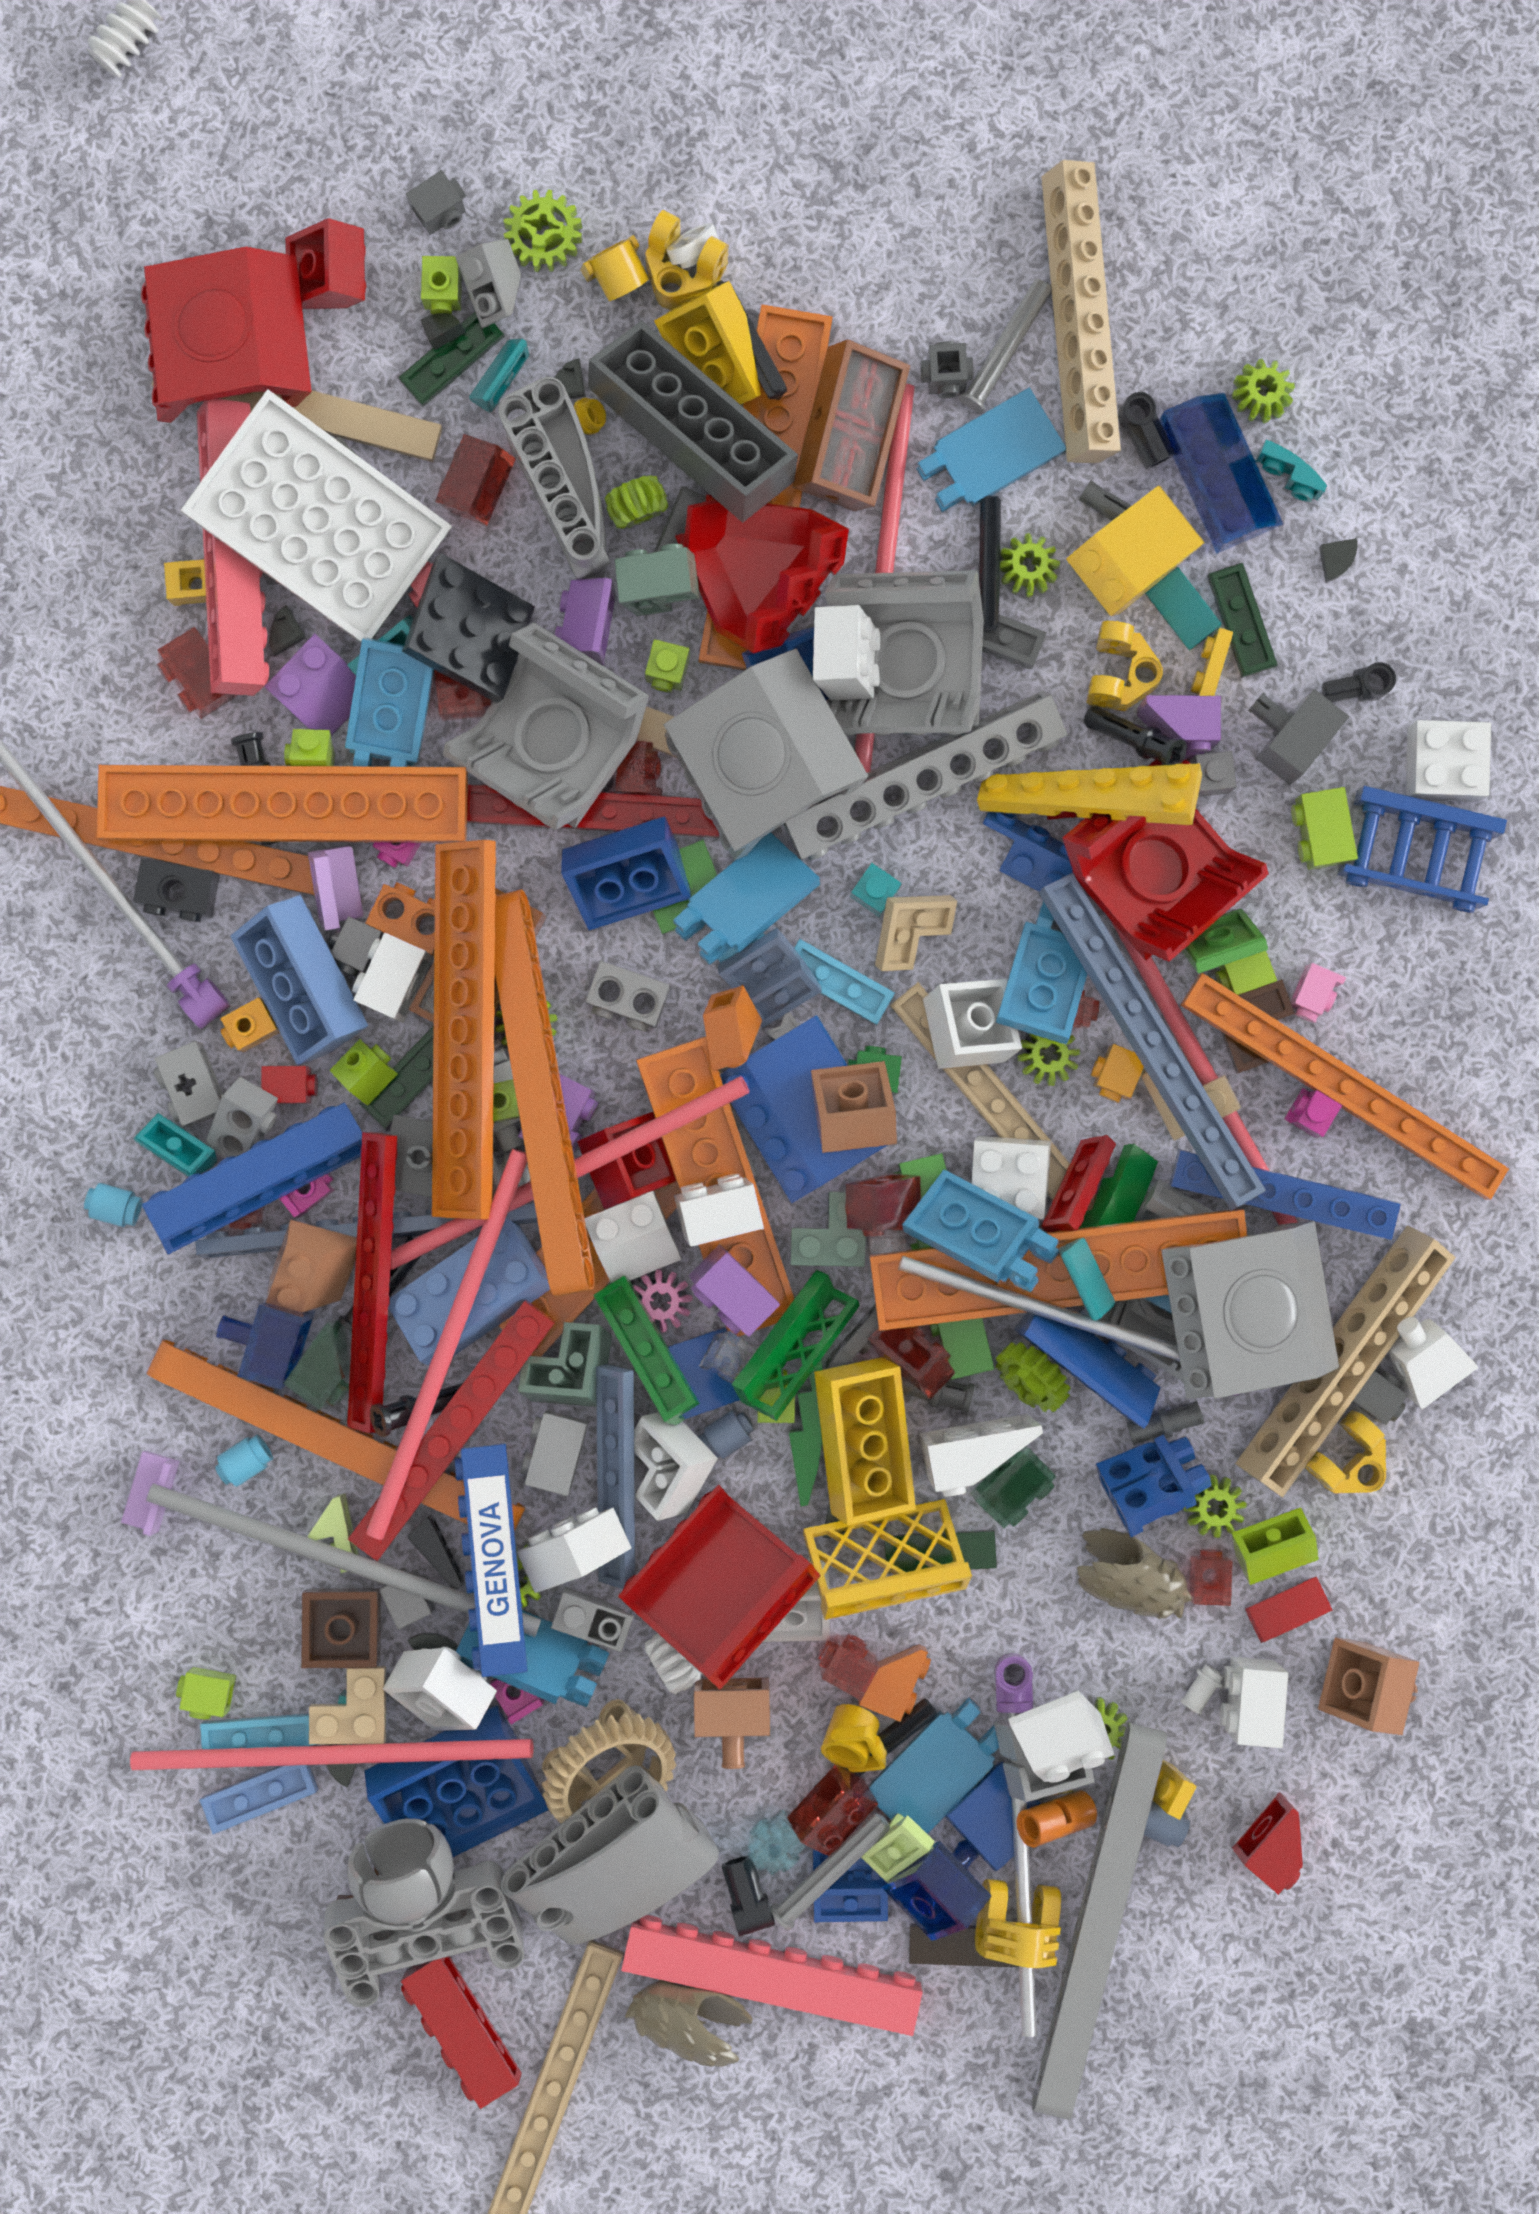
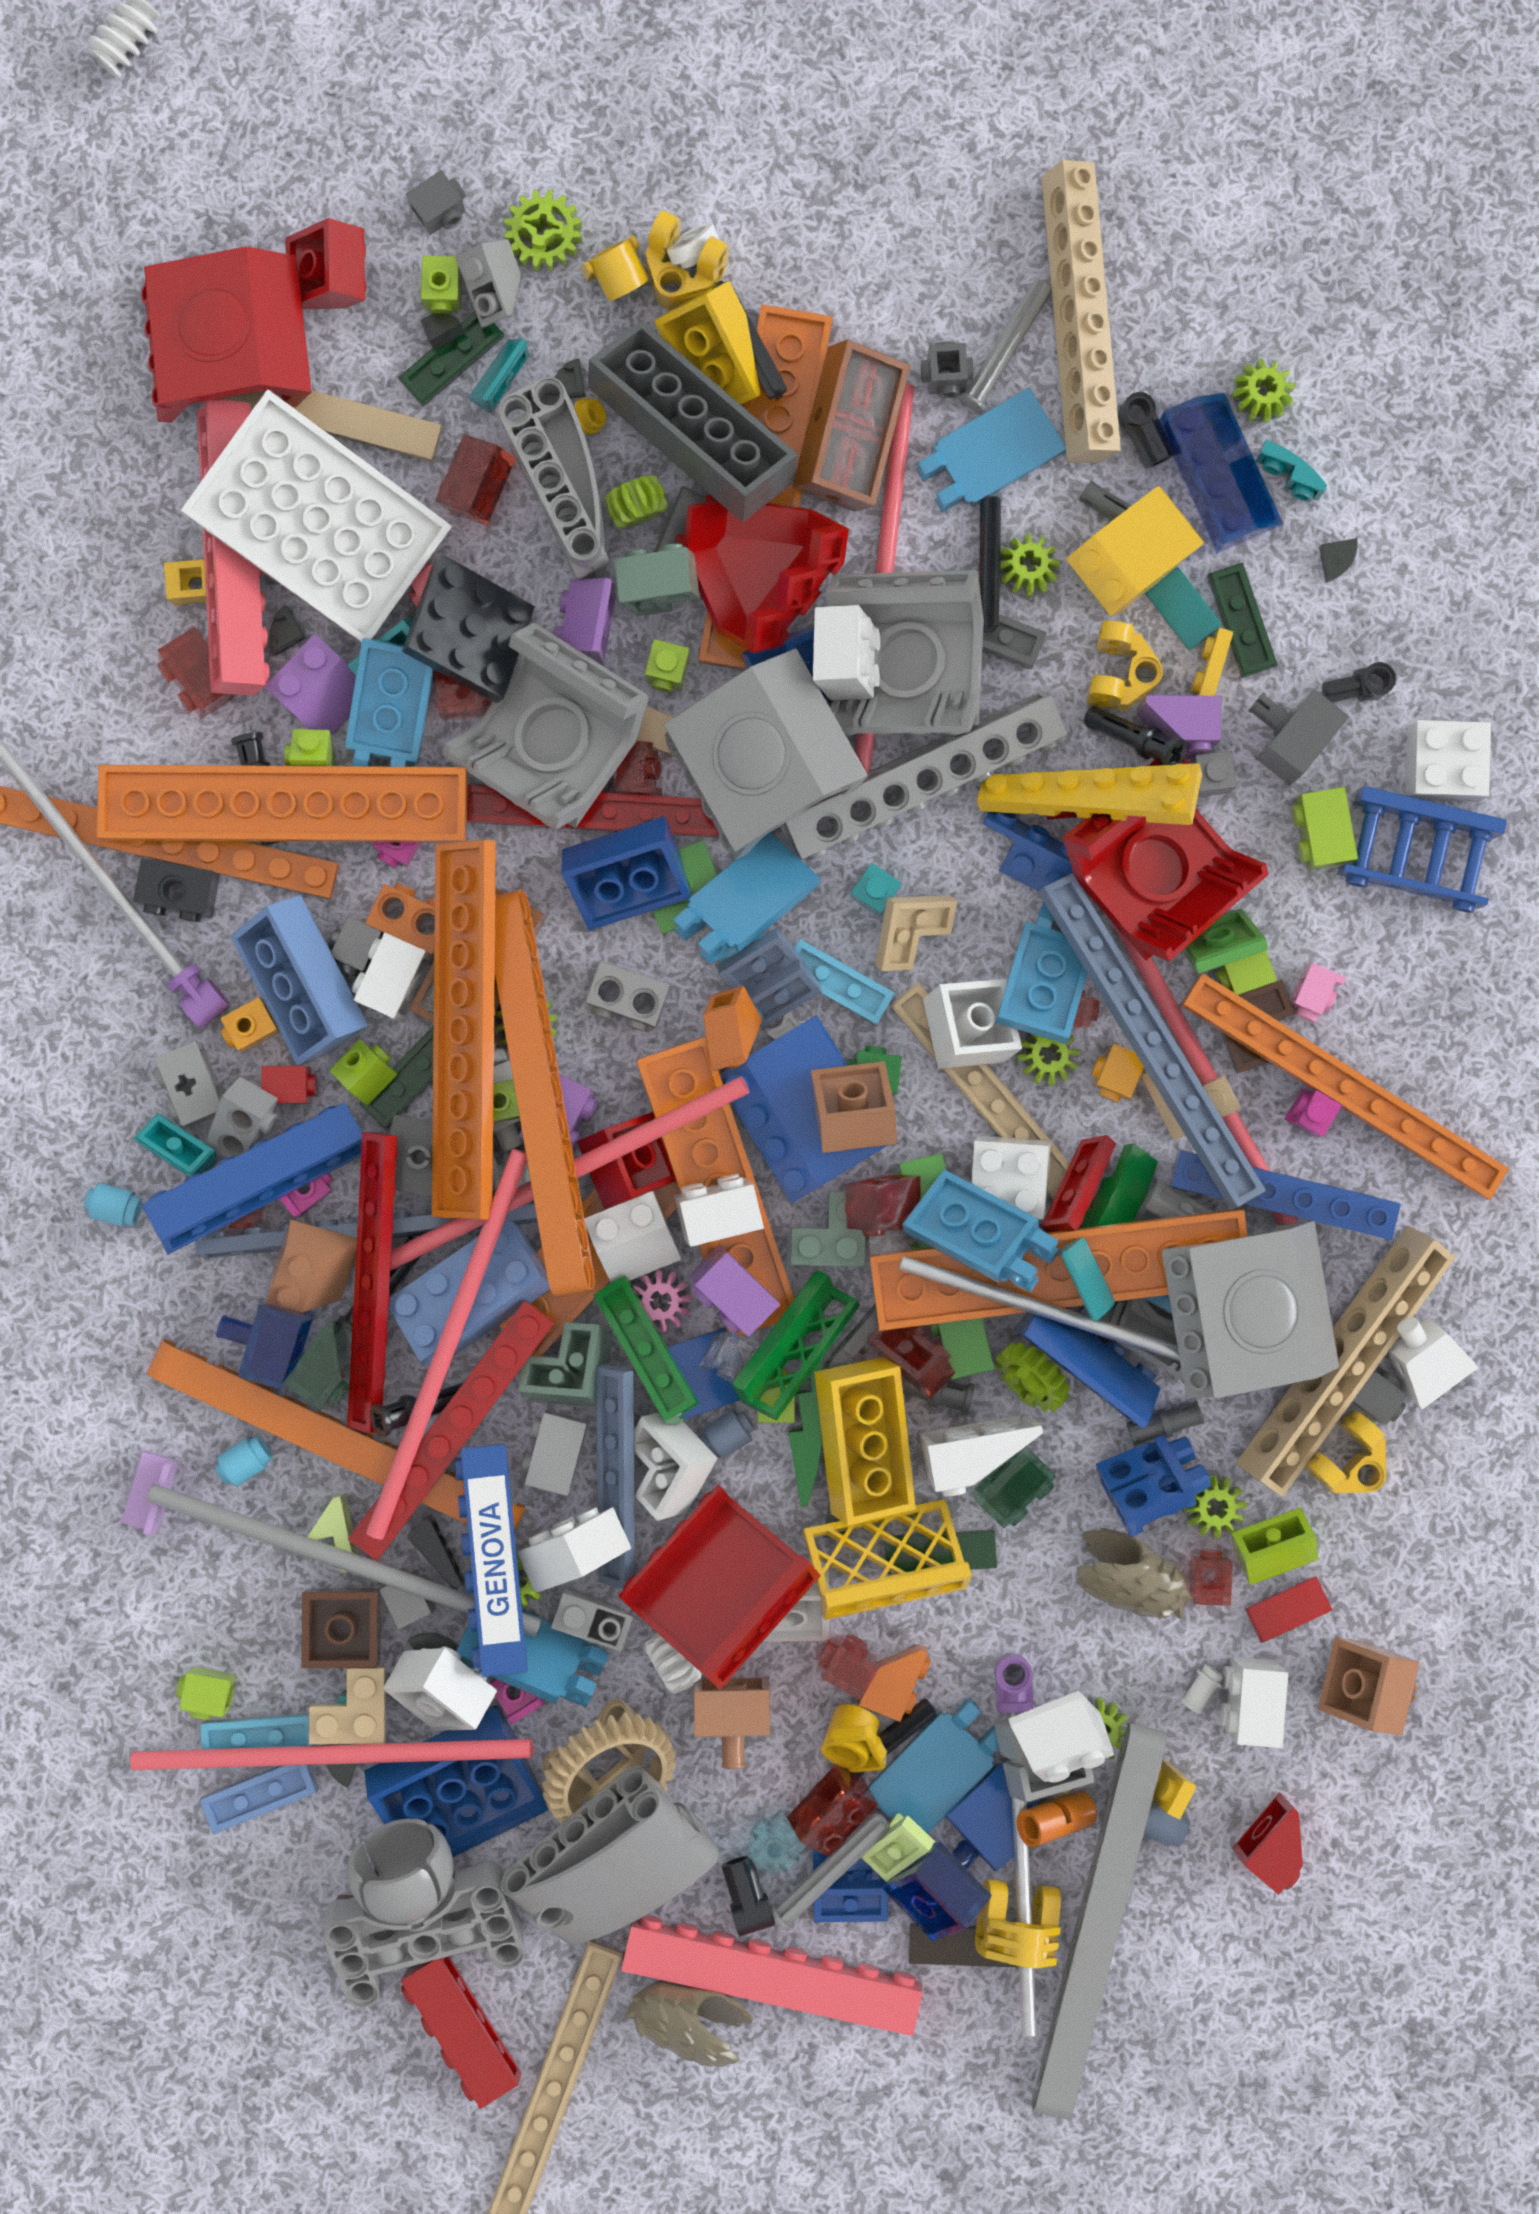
lavender panel [307,845,363,931] -> none

